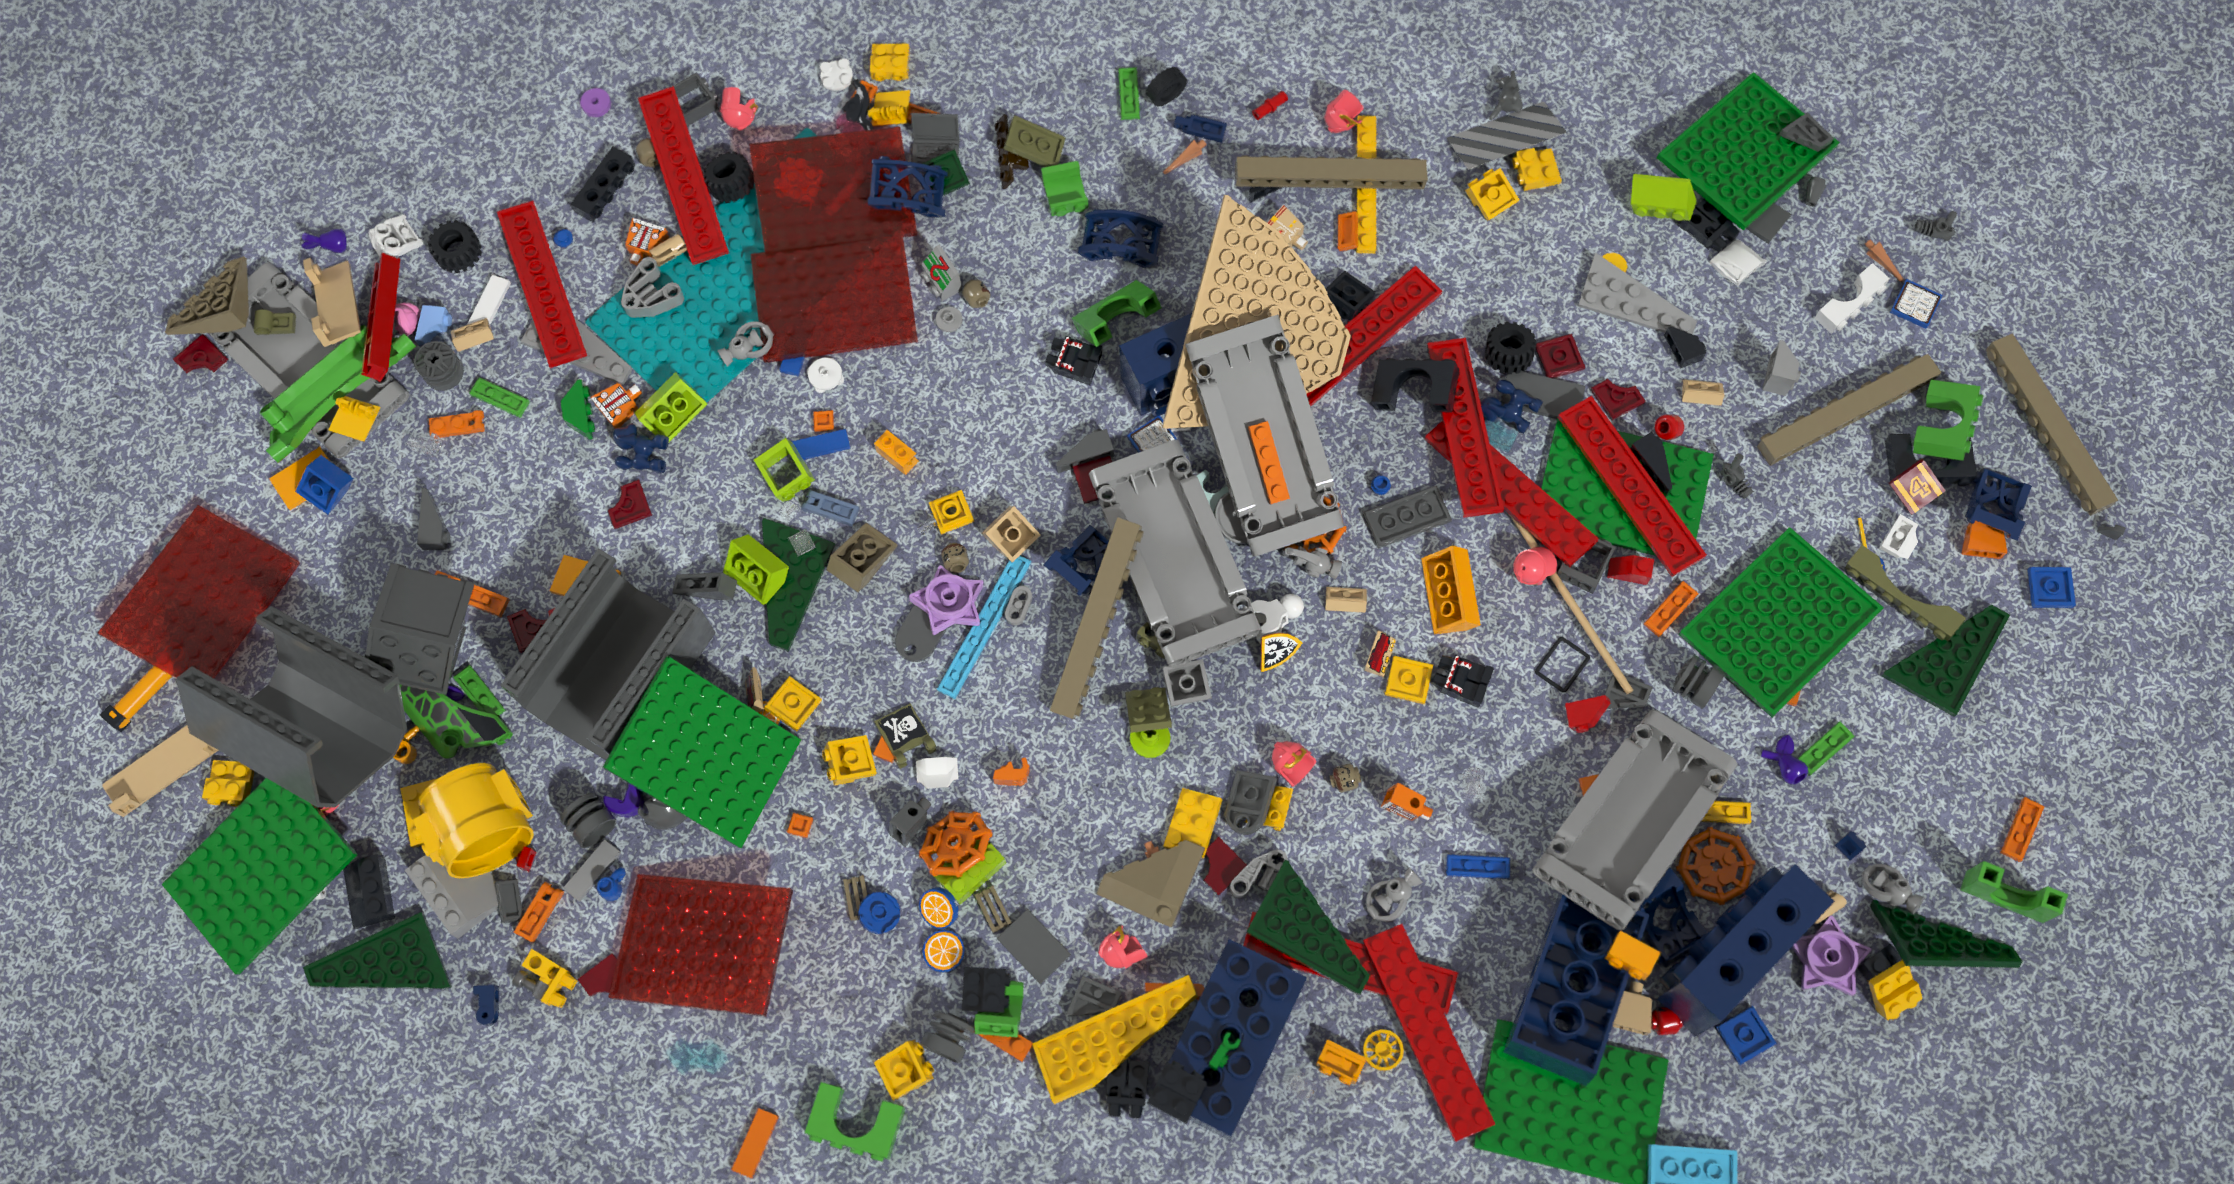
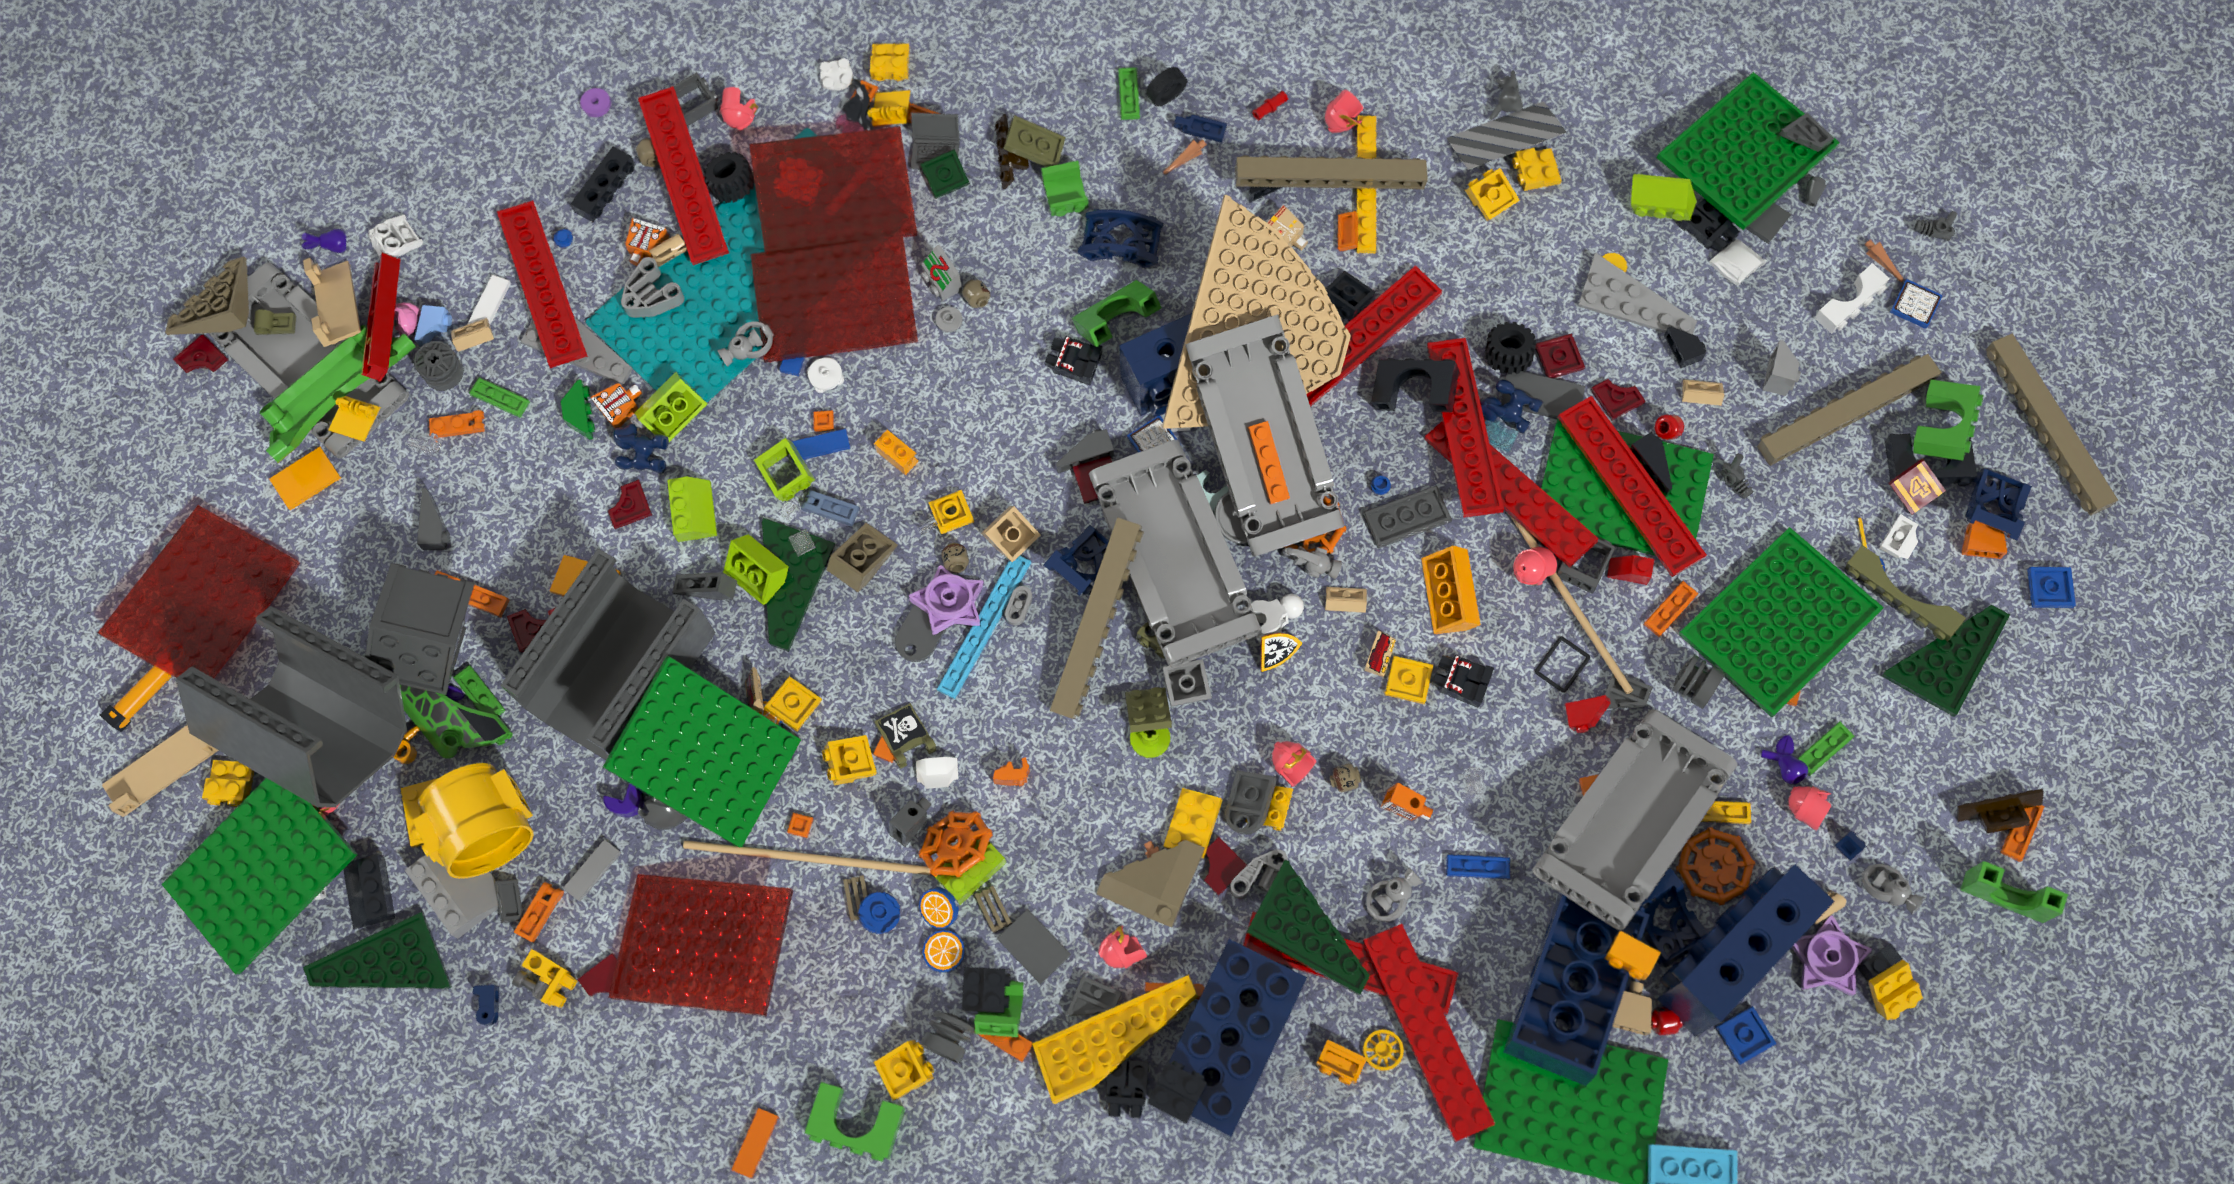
blue slope [295,455,354,515] -> none
black tyre [428,220,482,273] -> none
red plate [516,846,537,872] -> none
dark grey wheel [560,793,617,848] -> none
blue piece [597,867,626,901] -> none
clear light blue tile [668,1043,729,1075] -> none
dark blue fence [868,156,948,218] -> none
green plate [1209,1032,1240,1071] -> none
dark green wing [1870,900,2023,968] -> none
dark grey tile [2097,524,2126,540] -> none
none -> lime slope [667,476,717,542]
none -> tan piece [683,840,930,875]
none -> coral helmet [1788,786,1831,831]
none -> dark brown bracket [1957,789,2044,834]

